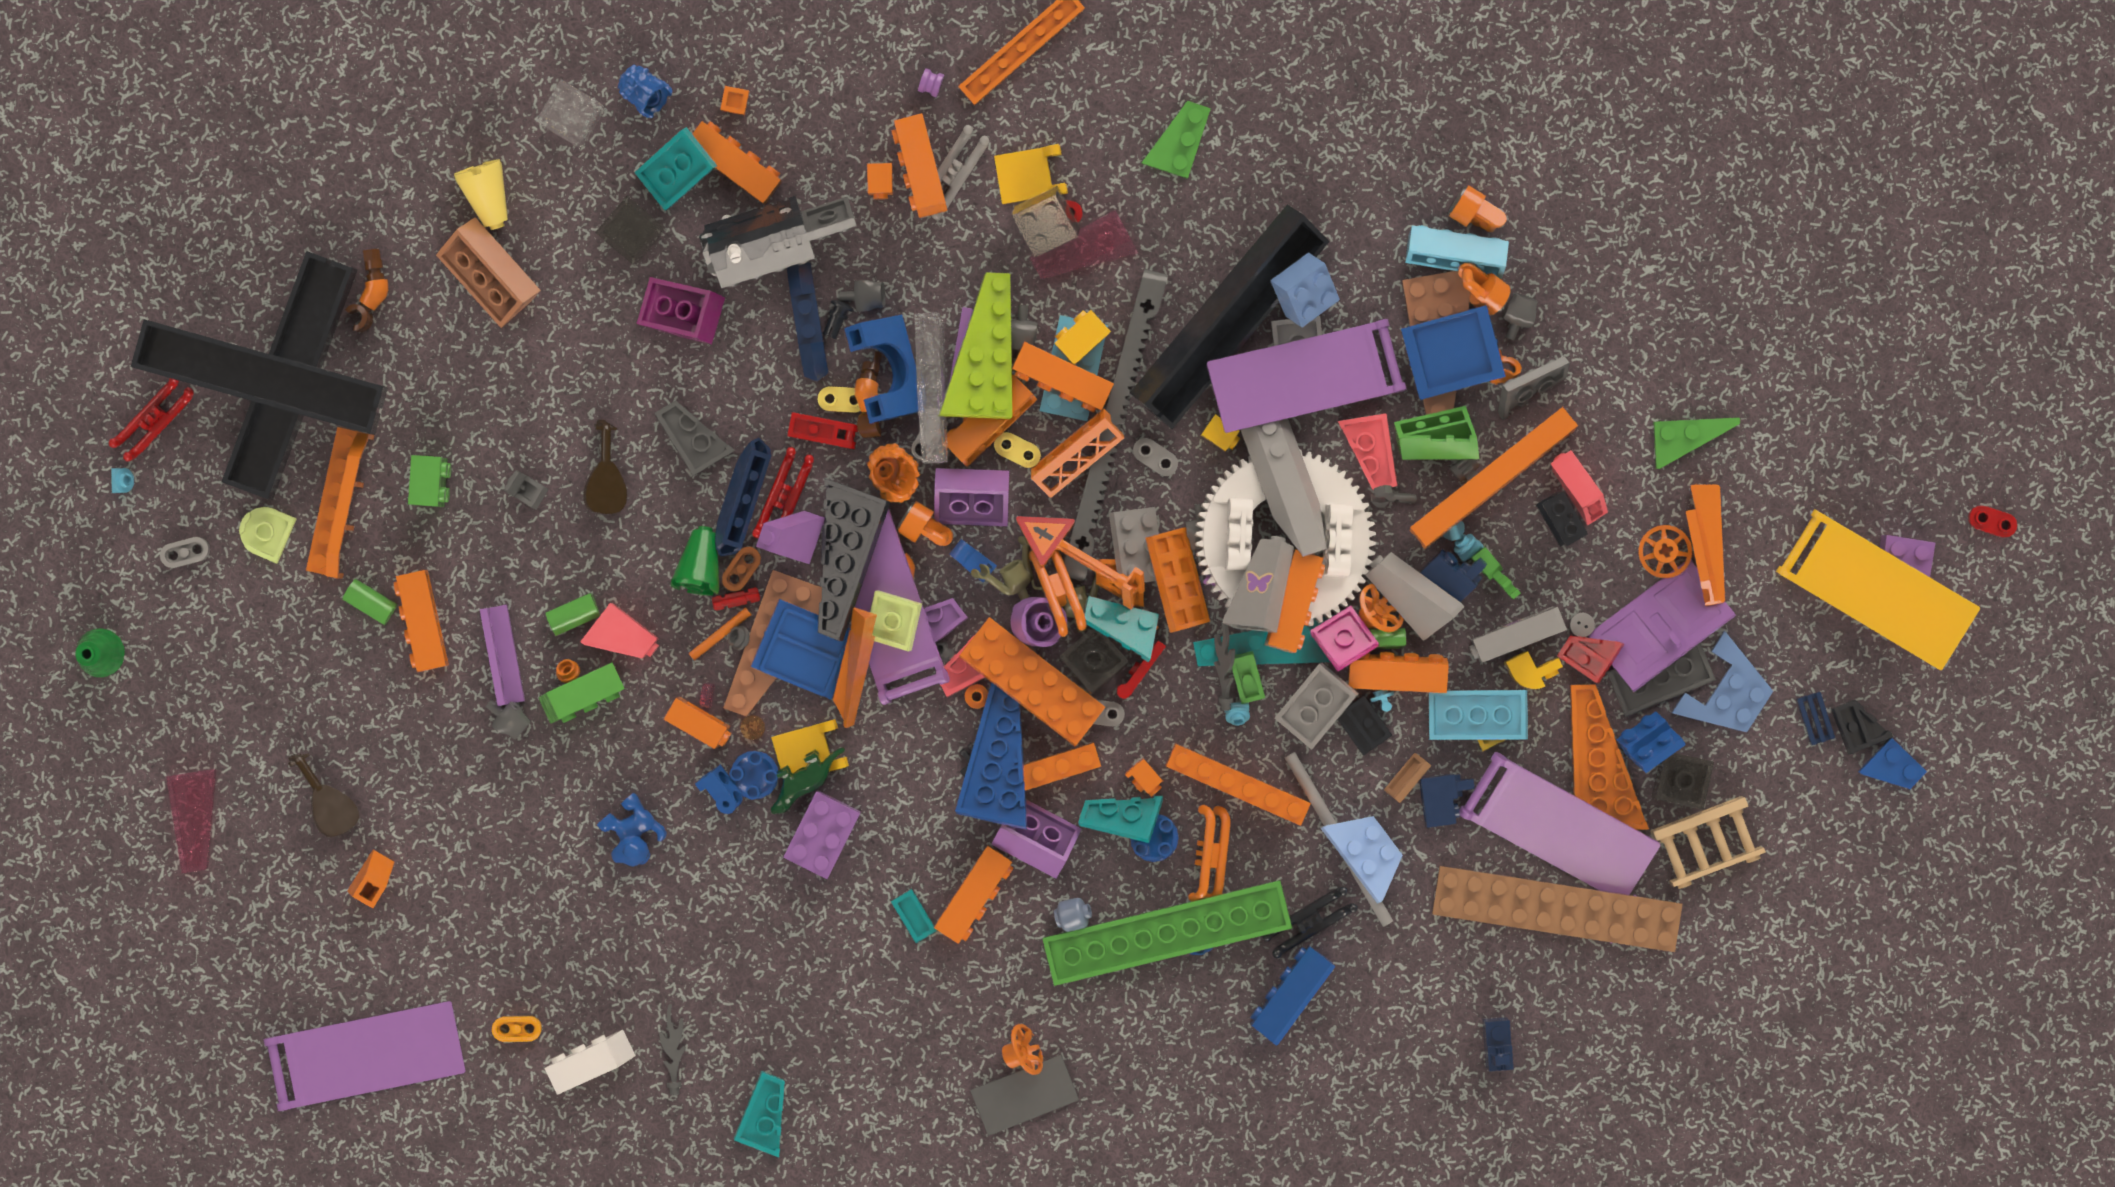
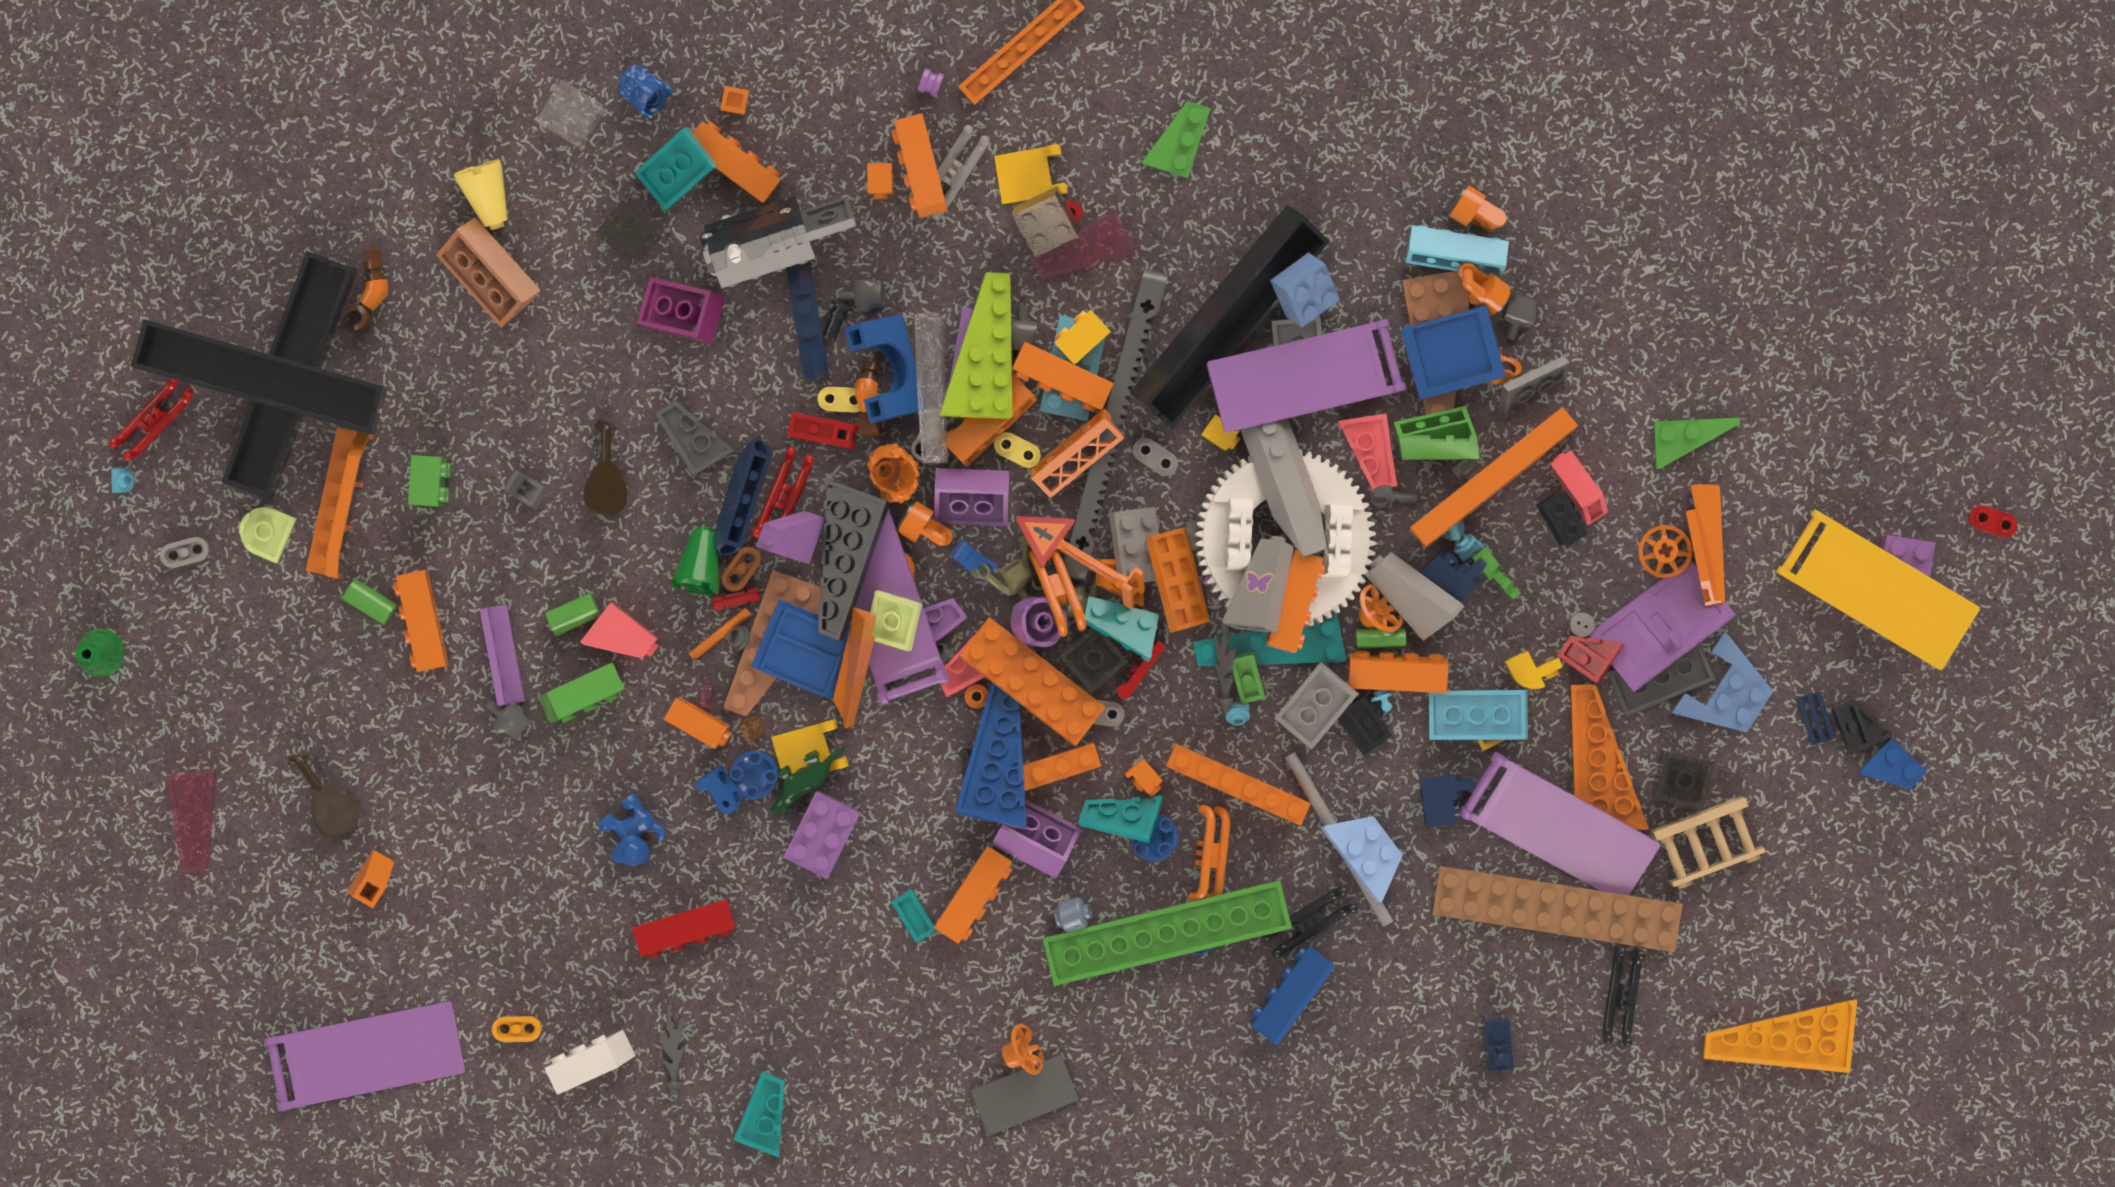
orange plate [556,659,580,683] -> none
dark pink tile [1310,606,1379,671] -> none
medium nougat tile [1384,753,1431,803] -> none
light grey slope [1469,606,1567,663] -> none
blue plate [1616,711,1686,773] -> none
none -> red brick [632,899,736,959]
none -> black piece [1602,947,1646,1047]
none -> light orange wing [1703,999,1857,1073]

